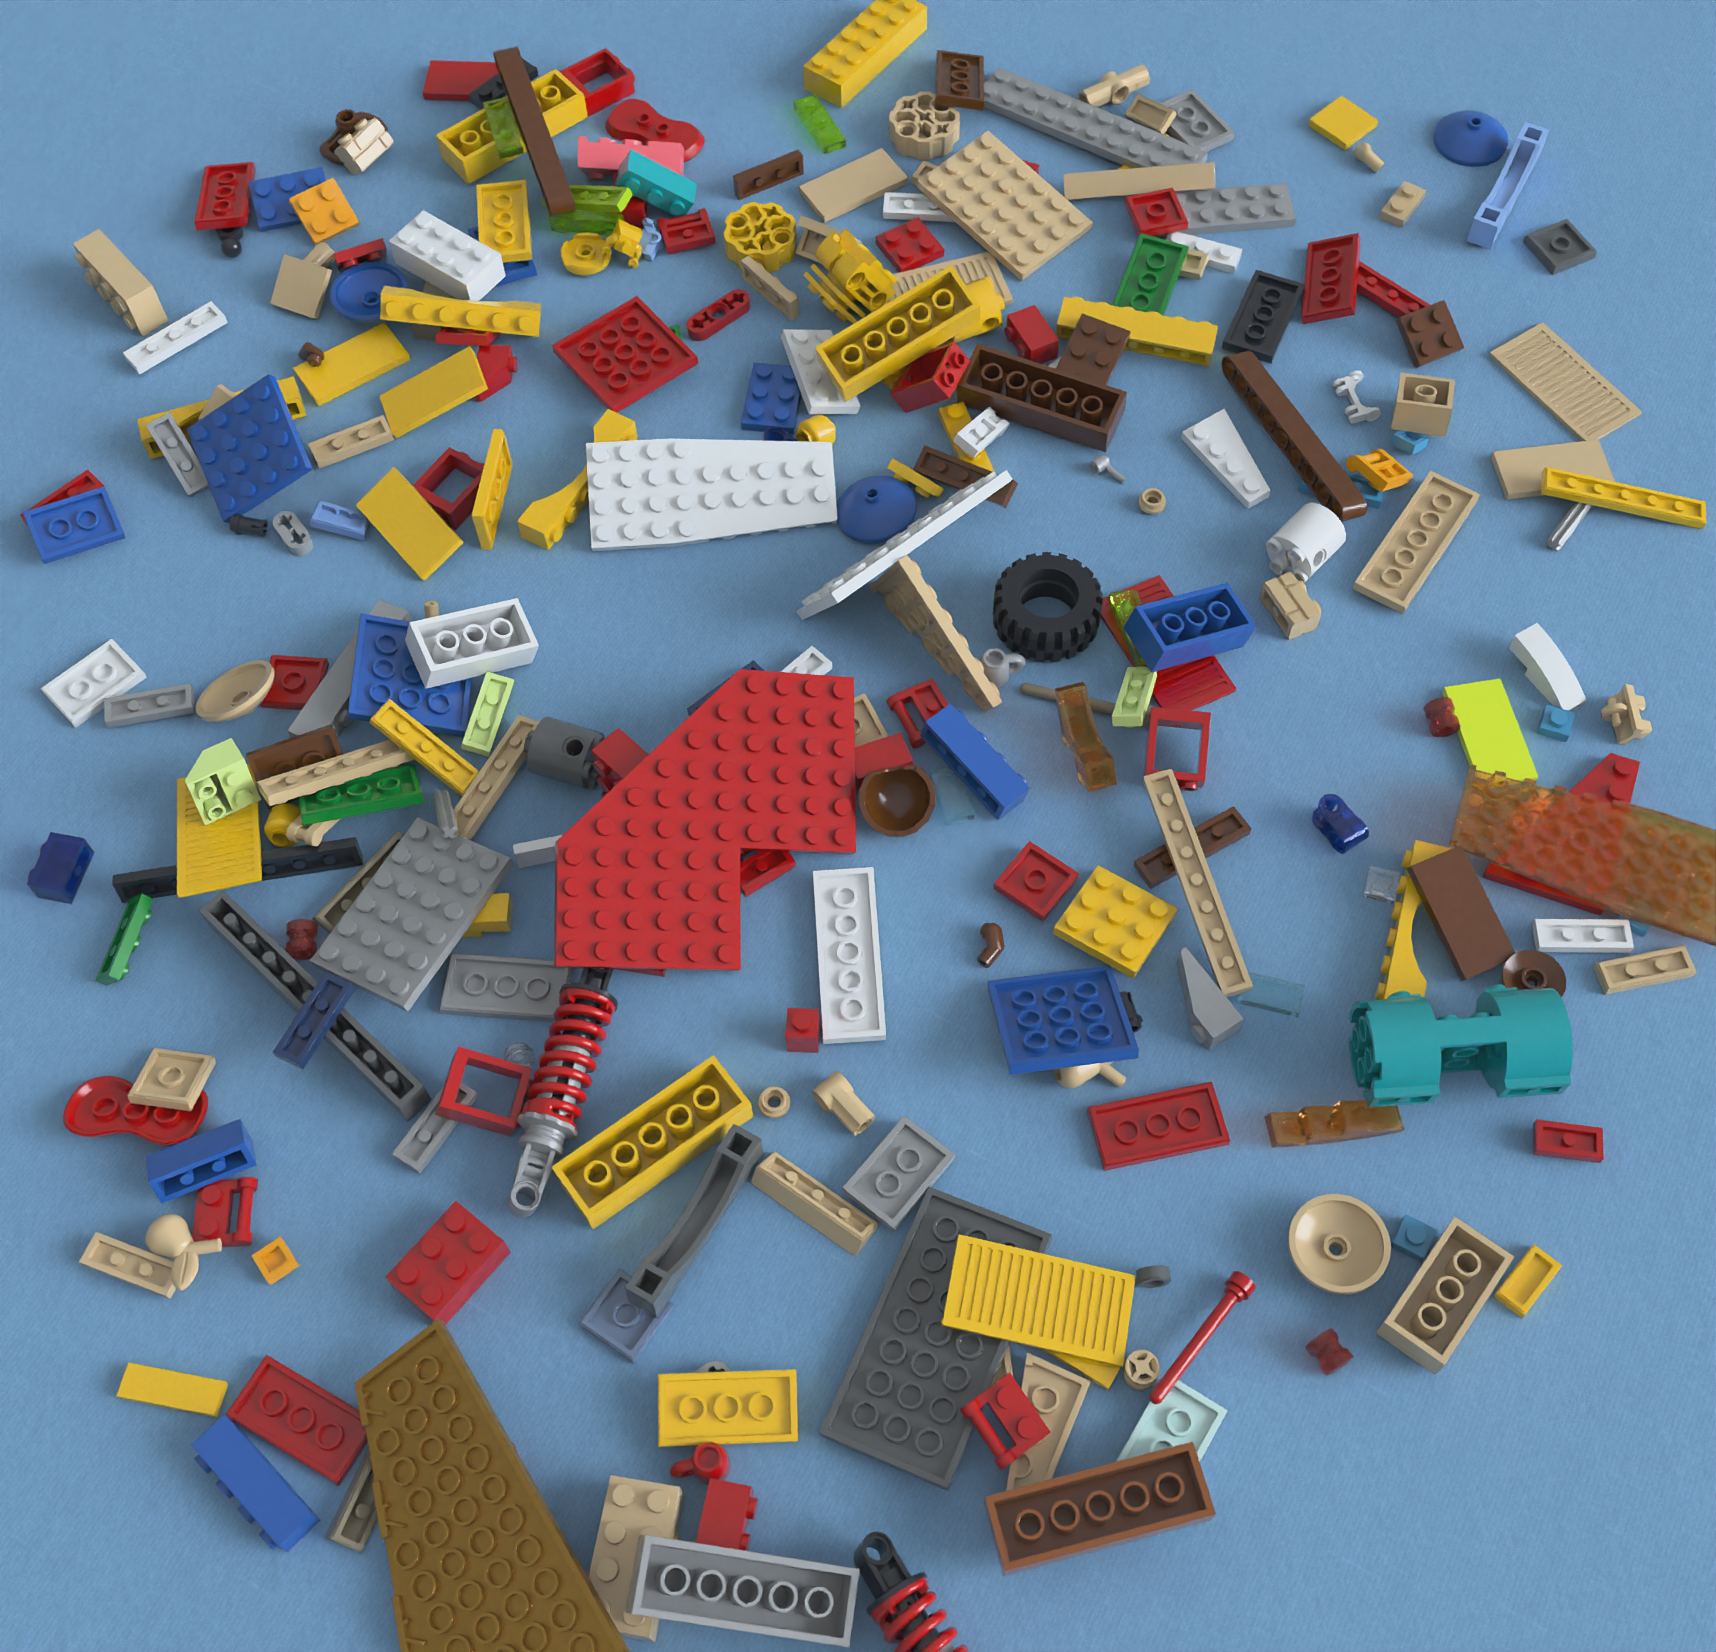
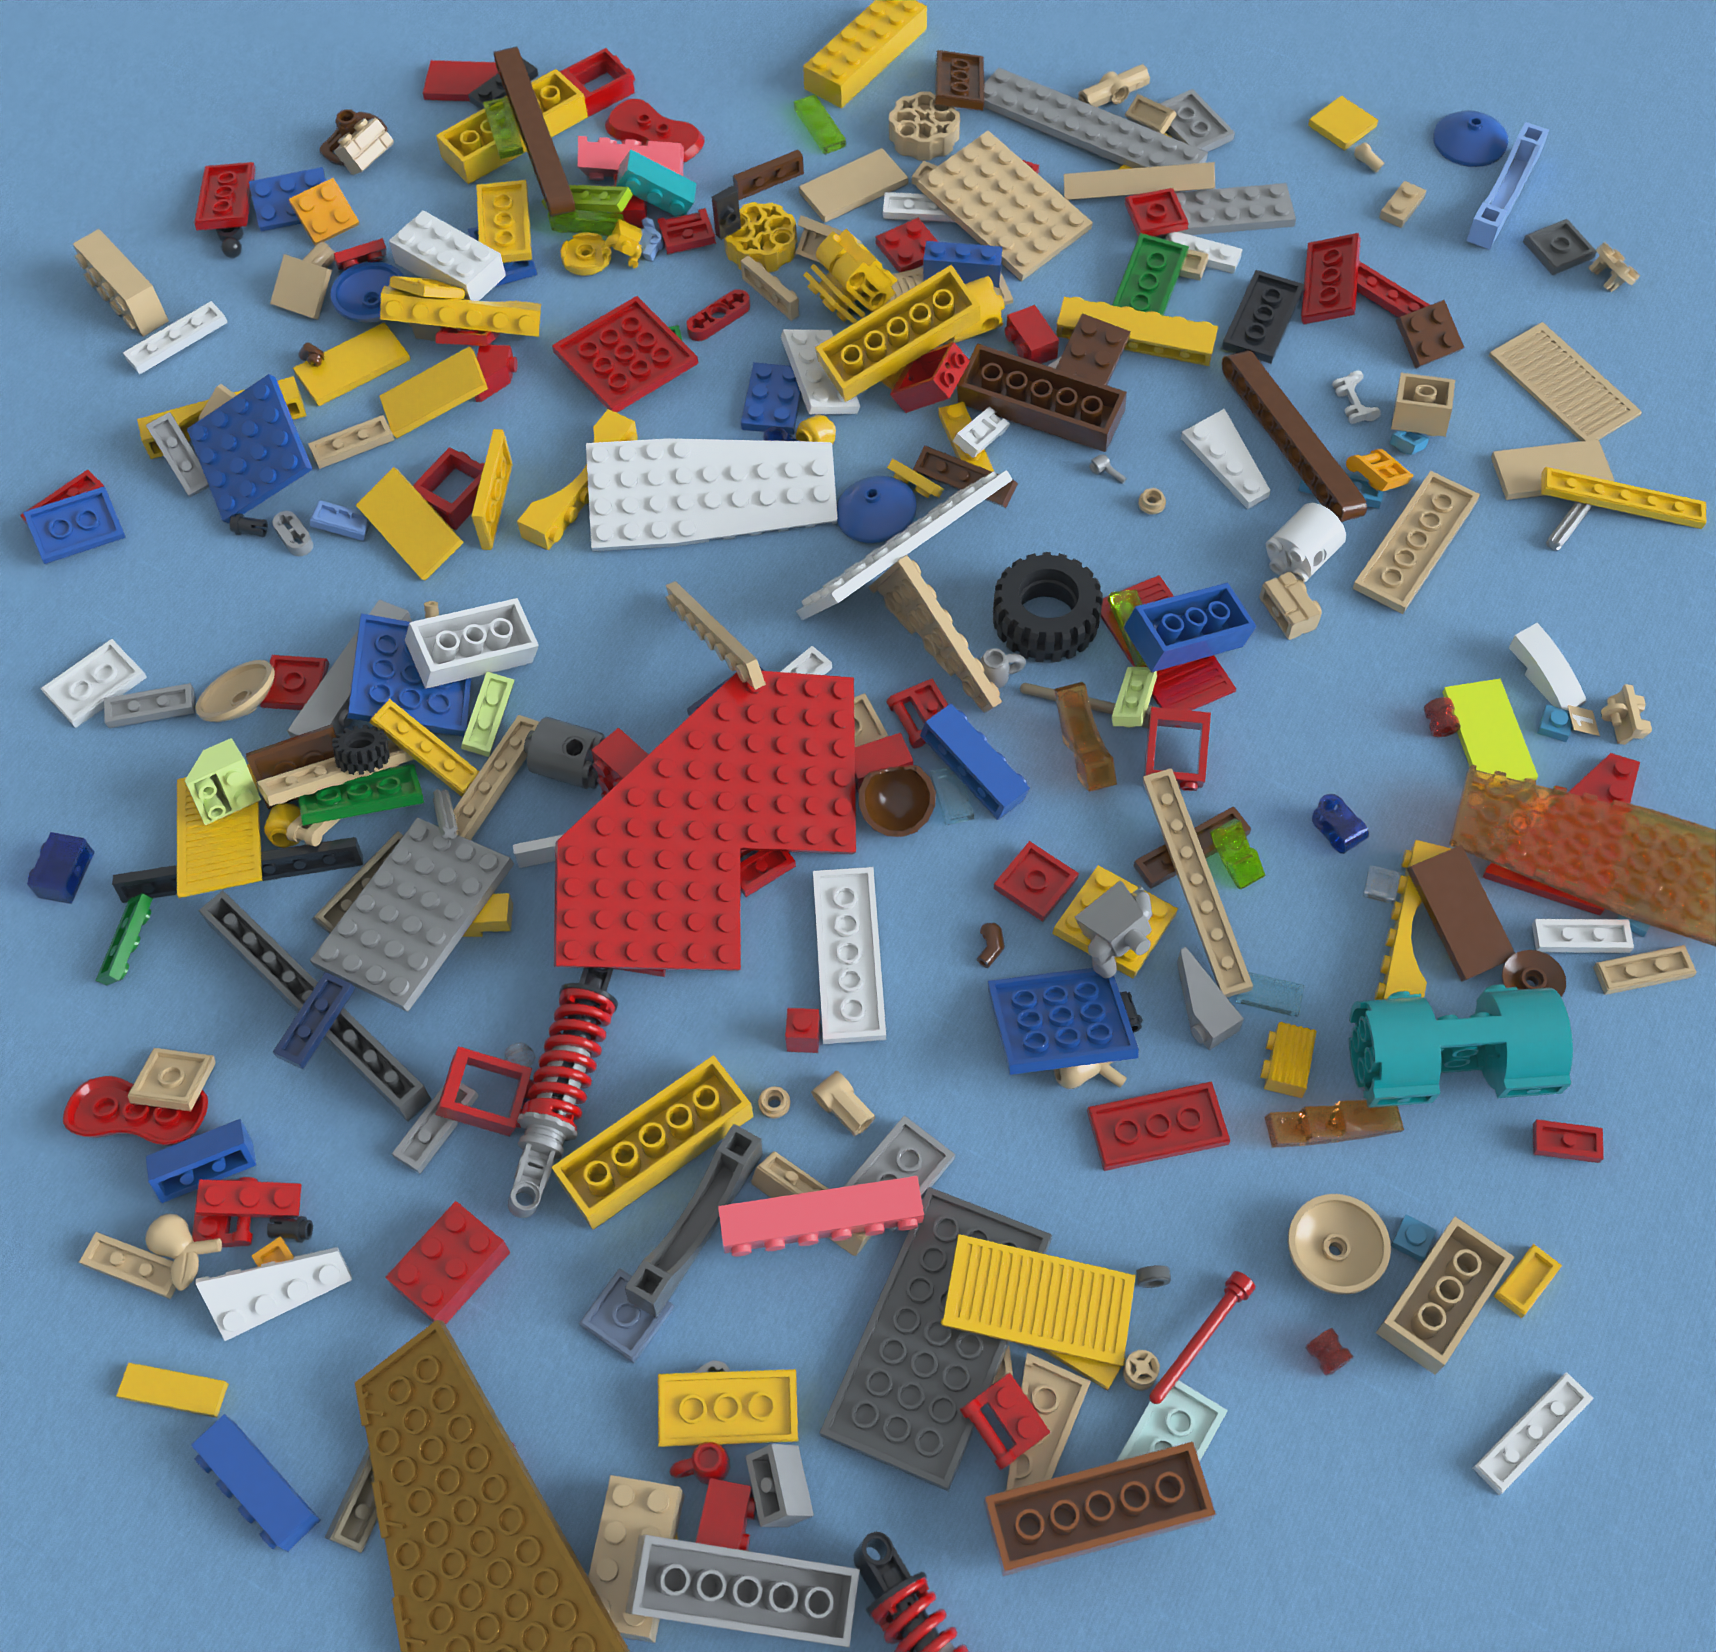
red tile [225,1355,368,1486] -> none
clear red wheel [285,919,318,960] -> none
light grey tile [439,953,573,1022] -> none
none -> red plate [196,1179,302,1219]
none -> white wing [196,1247,352,1341]
none -> black pin [267,1216,313,1243]
none -> black tyre [332,725,390,775]
none -> yellow tile [389,276,465,299]
none -> tan plate [665,581,766,690]
none -> black plate [711,185,741,240]
none -> coral brick [718,1176,924,1257]
none -> light grey brick [746,1444,814,1527]
none -> blue brick [923,241,1003,288]
none -> light grey torso [1074,880,1152,978]
none -> clear neon green slope [1210,818,1266,889]
none -> yellow brick [1260,1022,1317,1098]
none -> white tile [1472,1372,1594,1495]
none -> tan sticker [1567,705,1600,736]
none -> tan plate [1589,242,1640,292]

